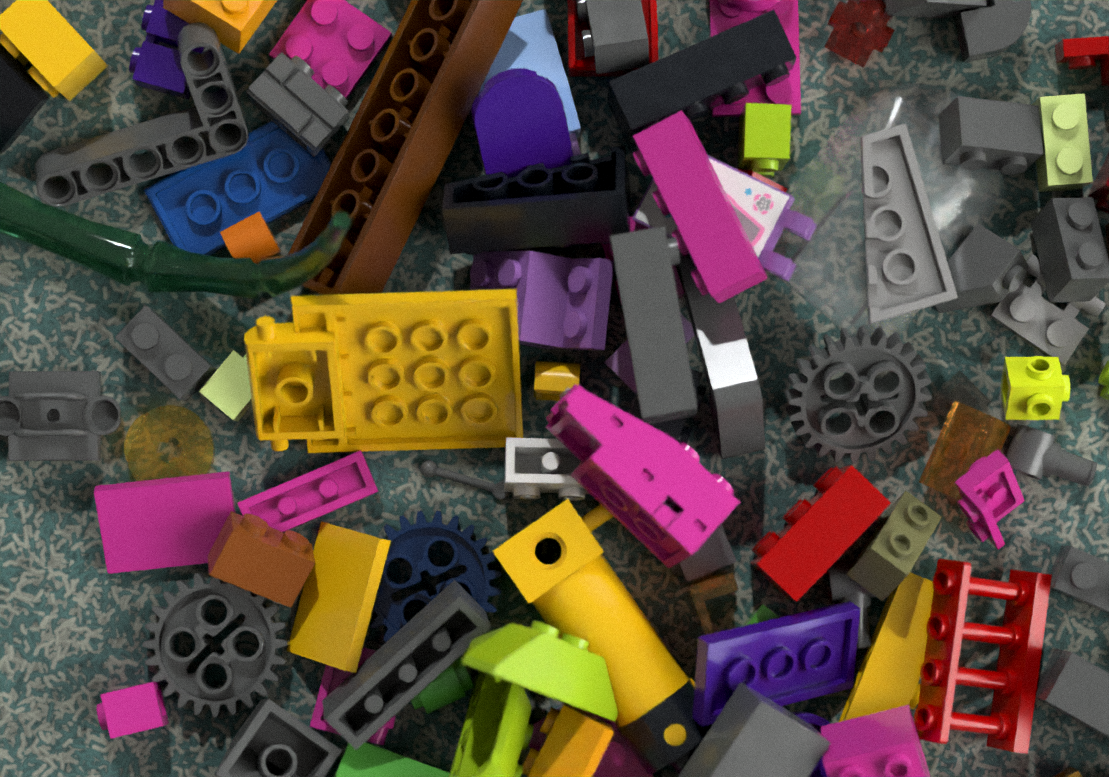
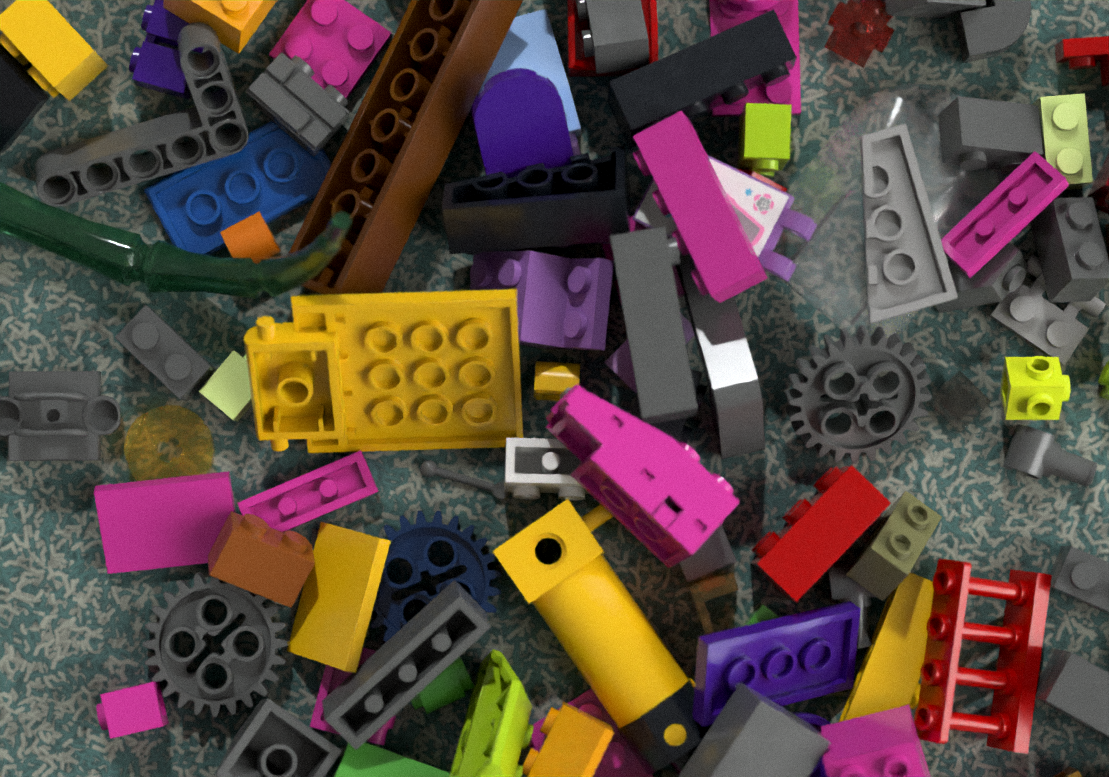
lime wedge [462,621,618,722] -> none
clear orange panel [919,401,1011,500] -> none
dark pink bracket [955,449,1025,550] -> none
none -> dark pink plate [941,151,1069,278]

